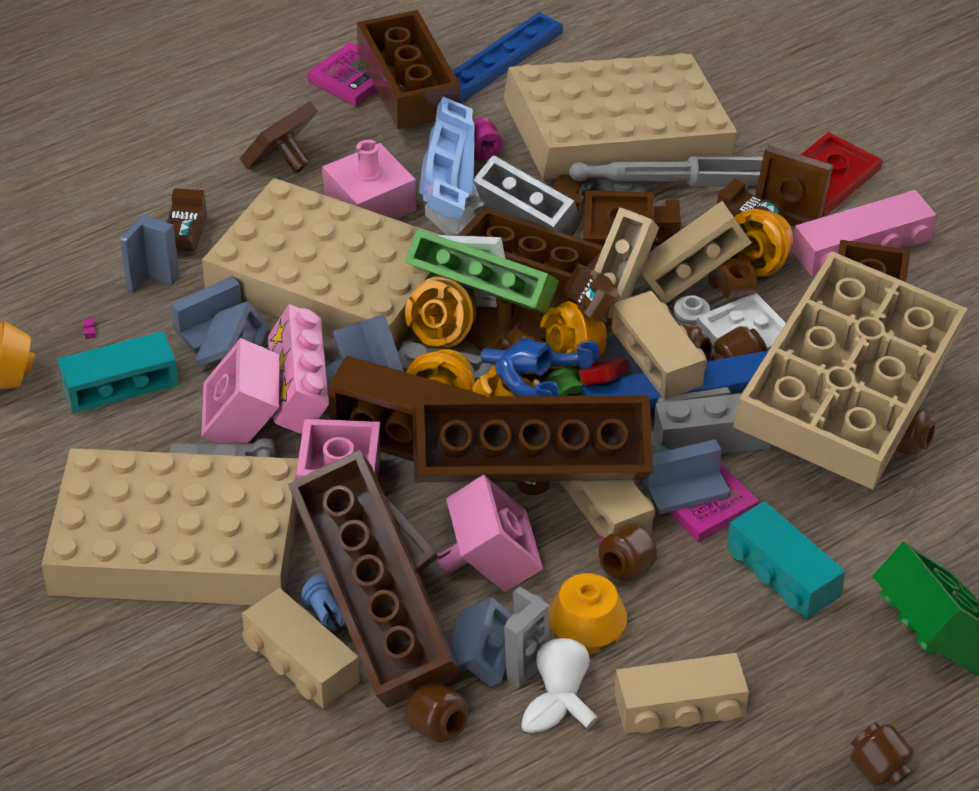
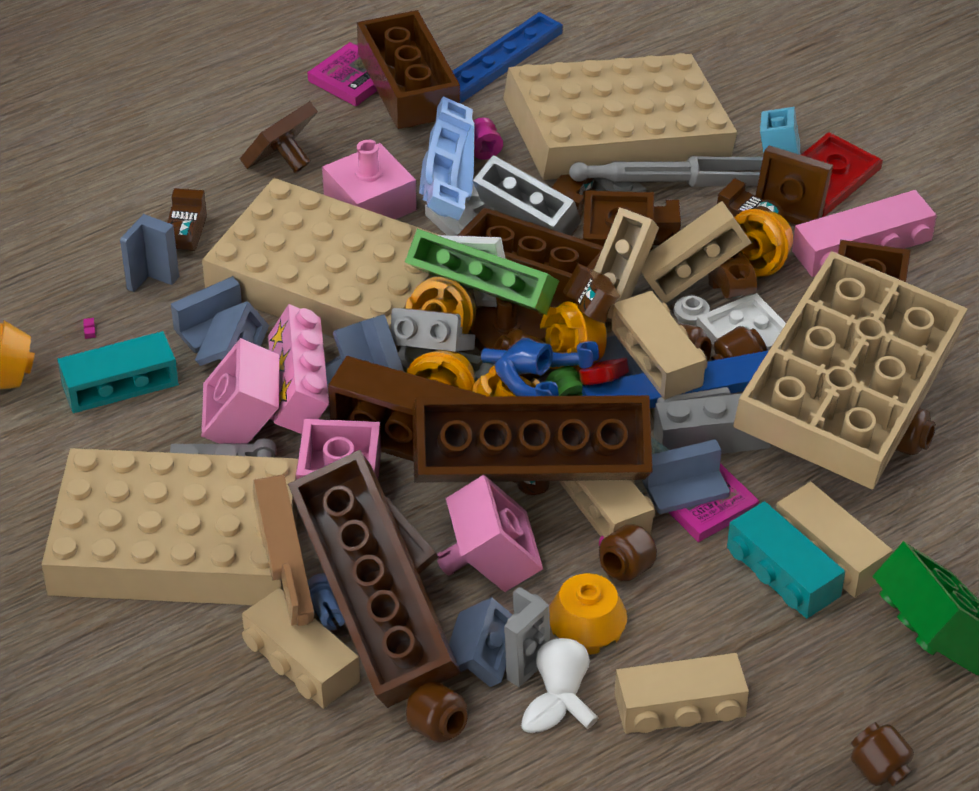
none -> medium nougat piece [253,474,314,626]
none -> light grey bracket [390,308,475,352]
none -> medium azure brick [760,107,800,155]
none -> tan brick [776,481,893,598]

